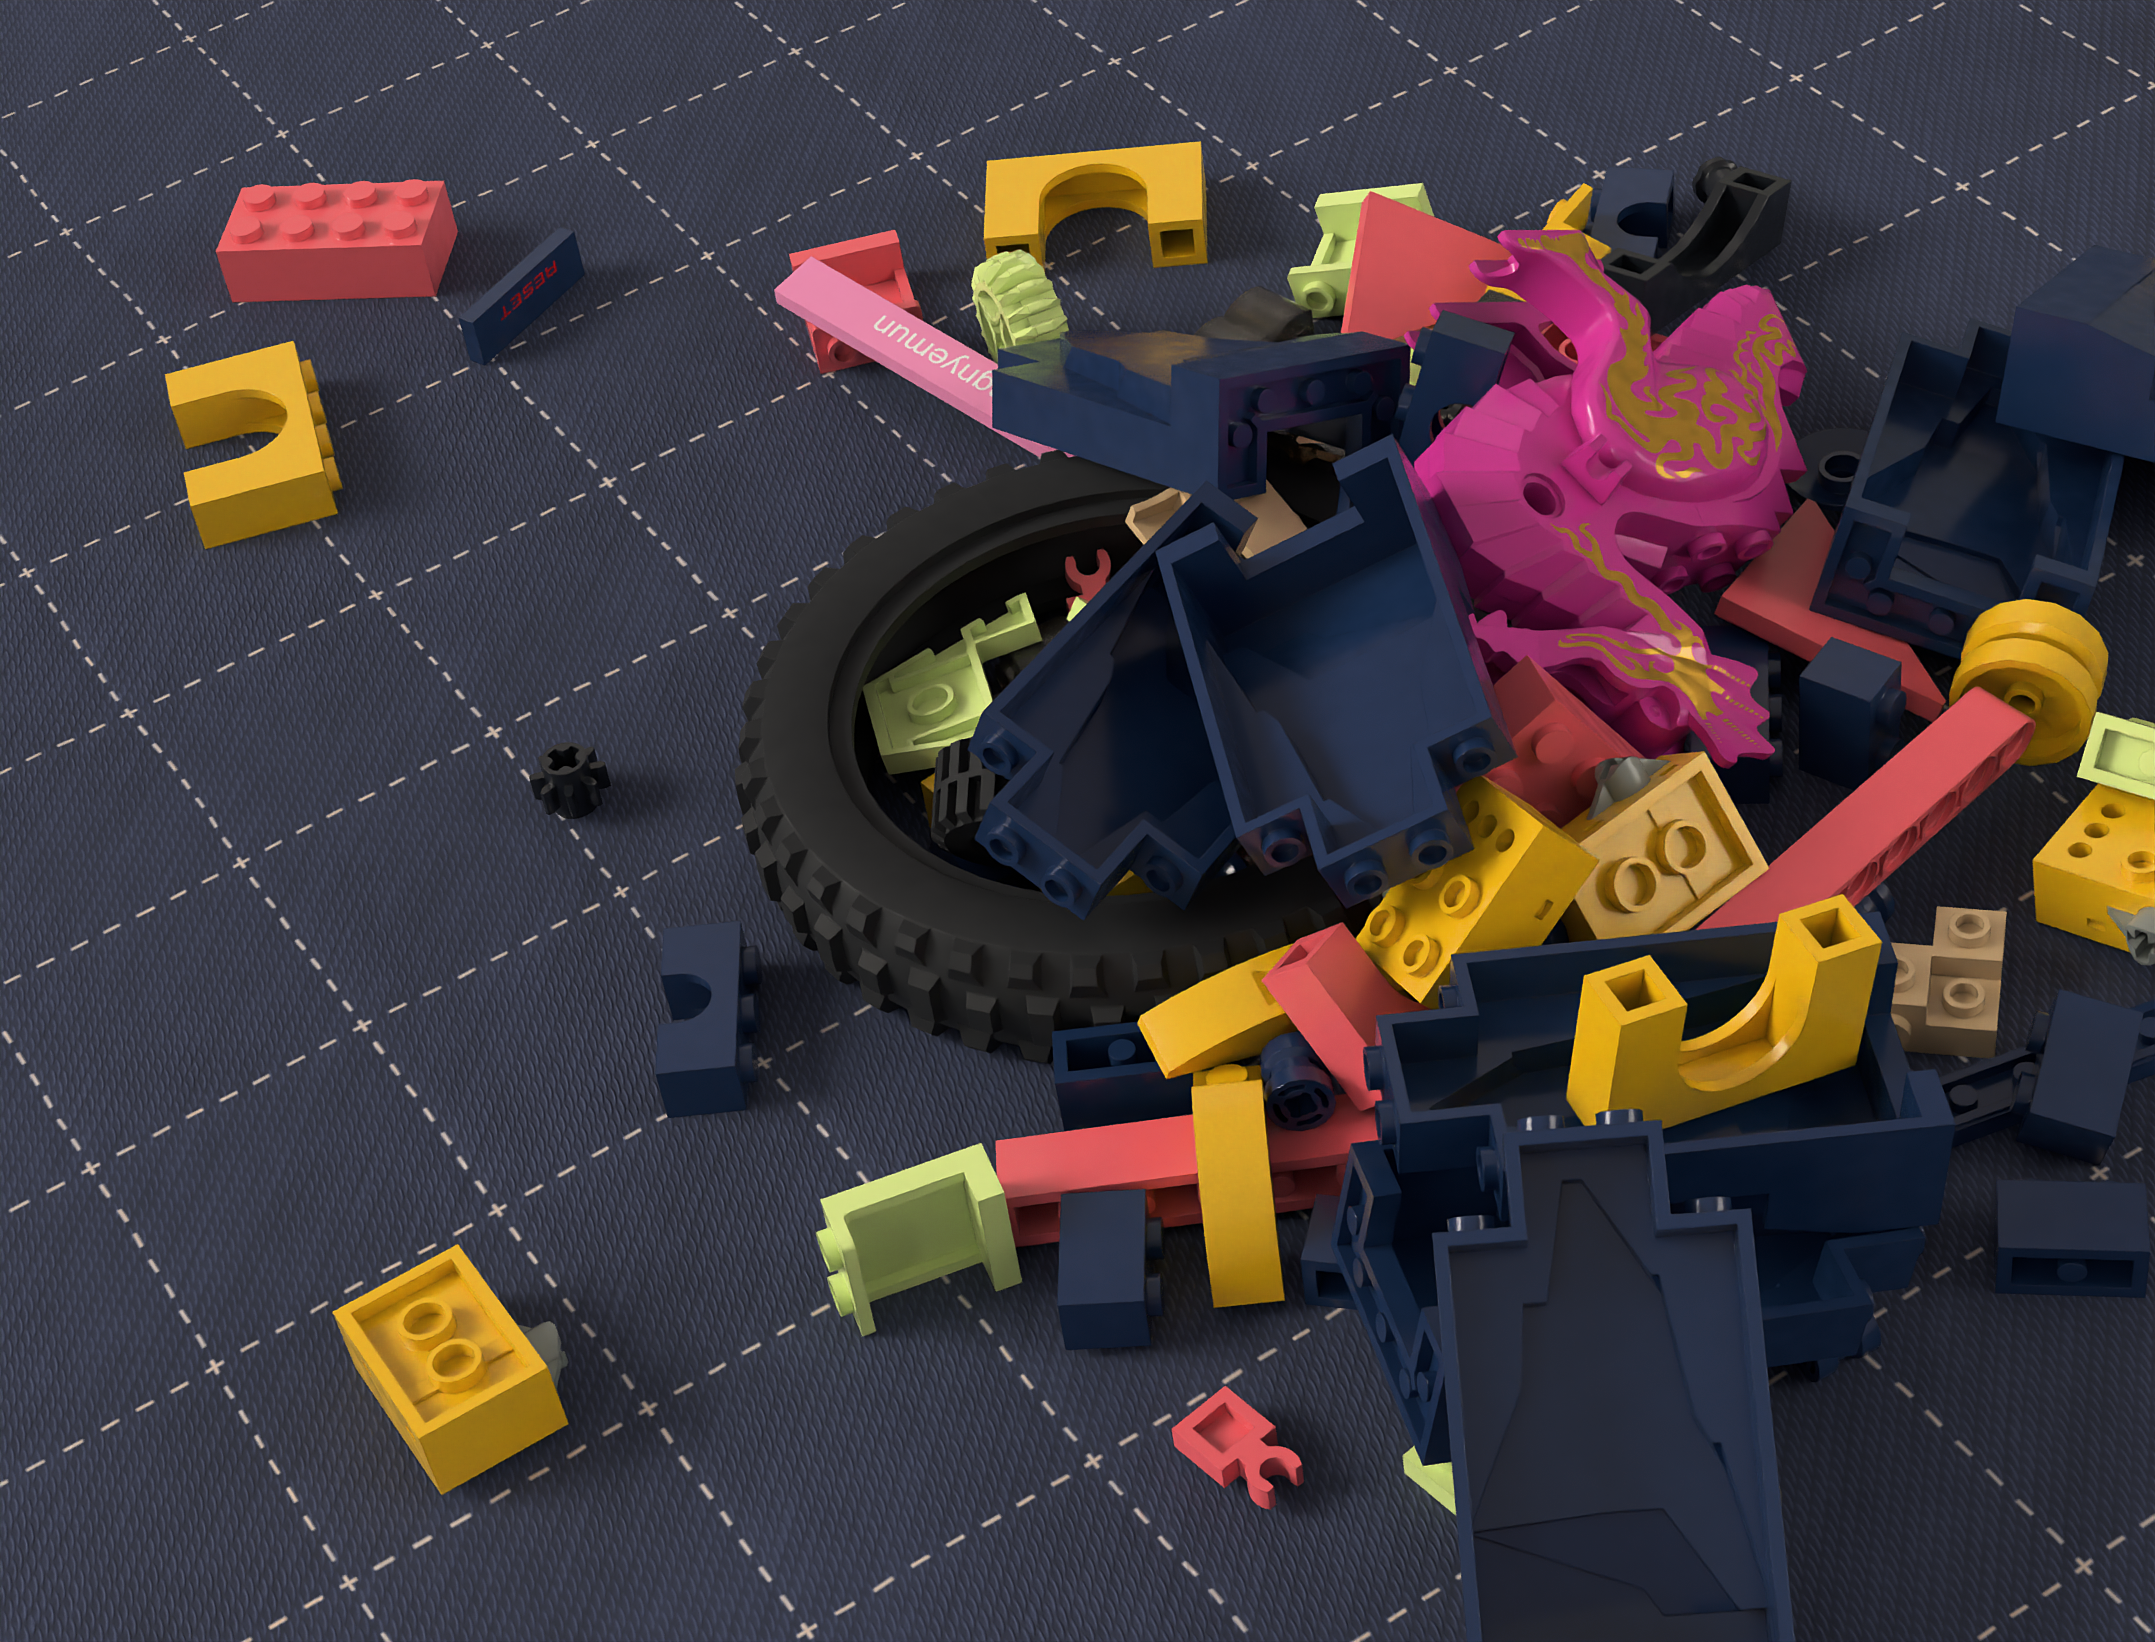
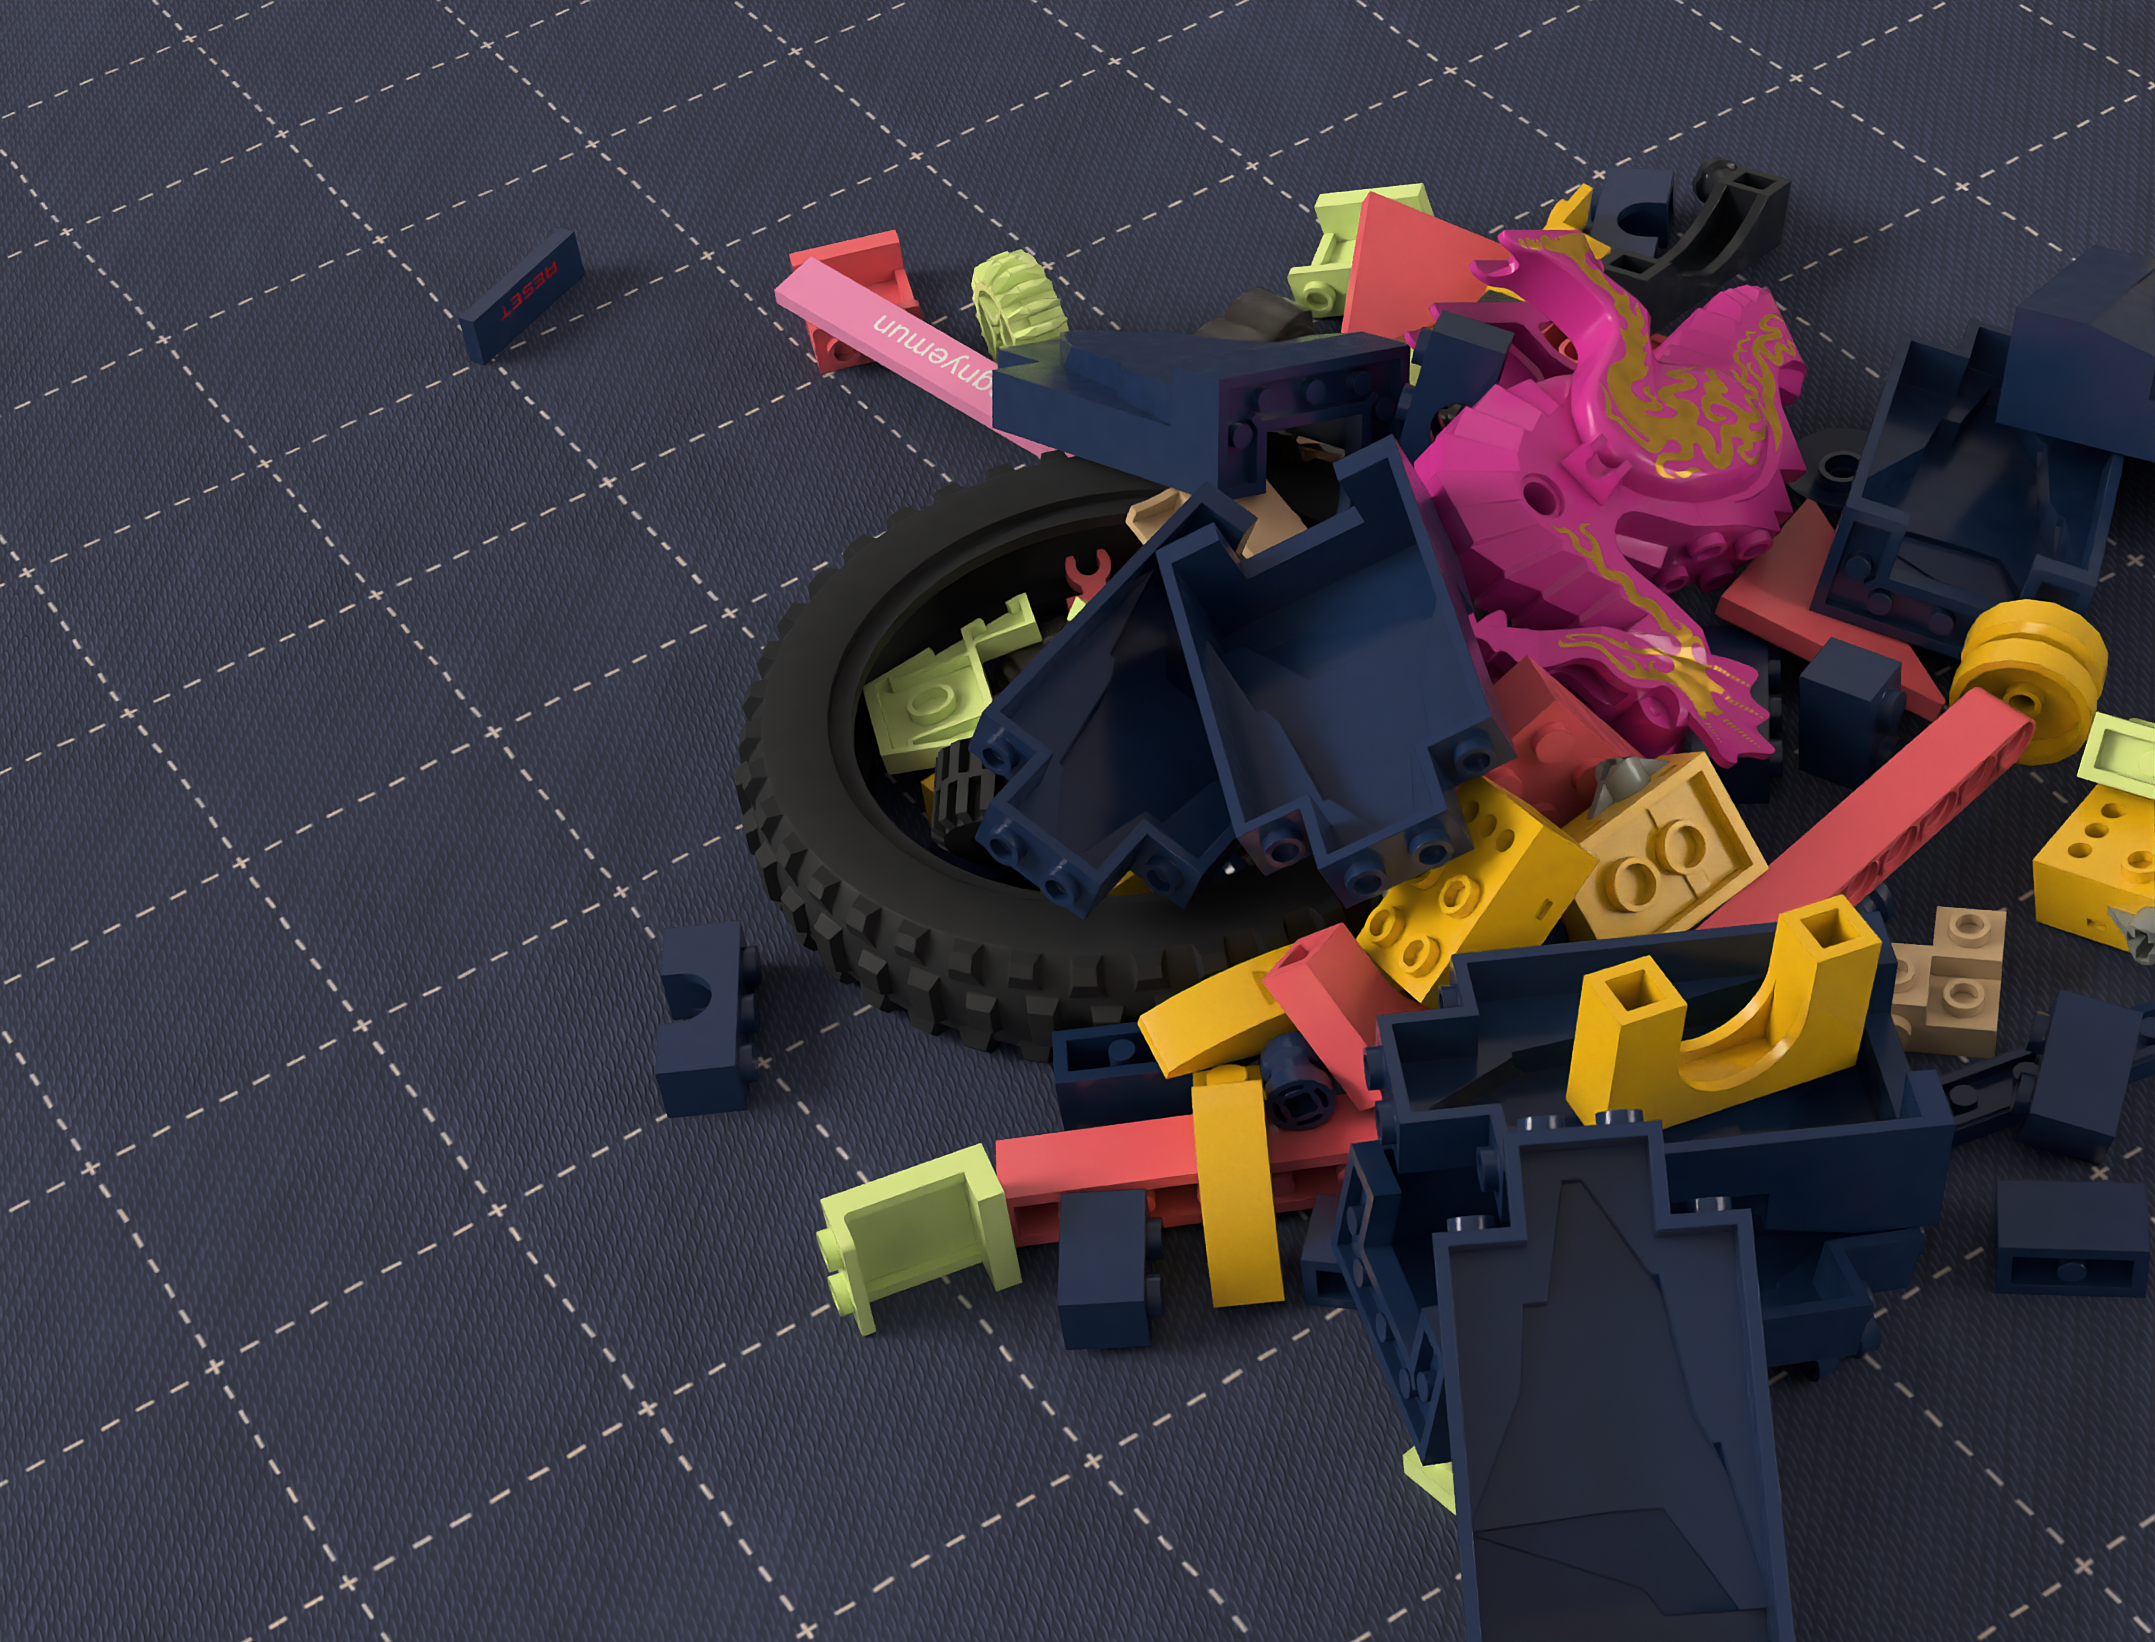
yellow arch [165,341,343,549] -> none
coral brick [216,179,458,303] -> none
yellow piece [333,1244,569,1495] -> none
black gear [529,742,611,819] -> none
yellow arch [984,141,1208,272] -> none
coral plate [1172,1386,1304,1510] -> none

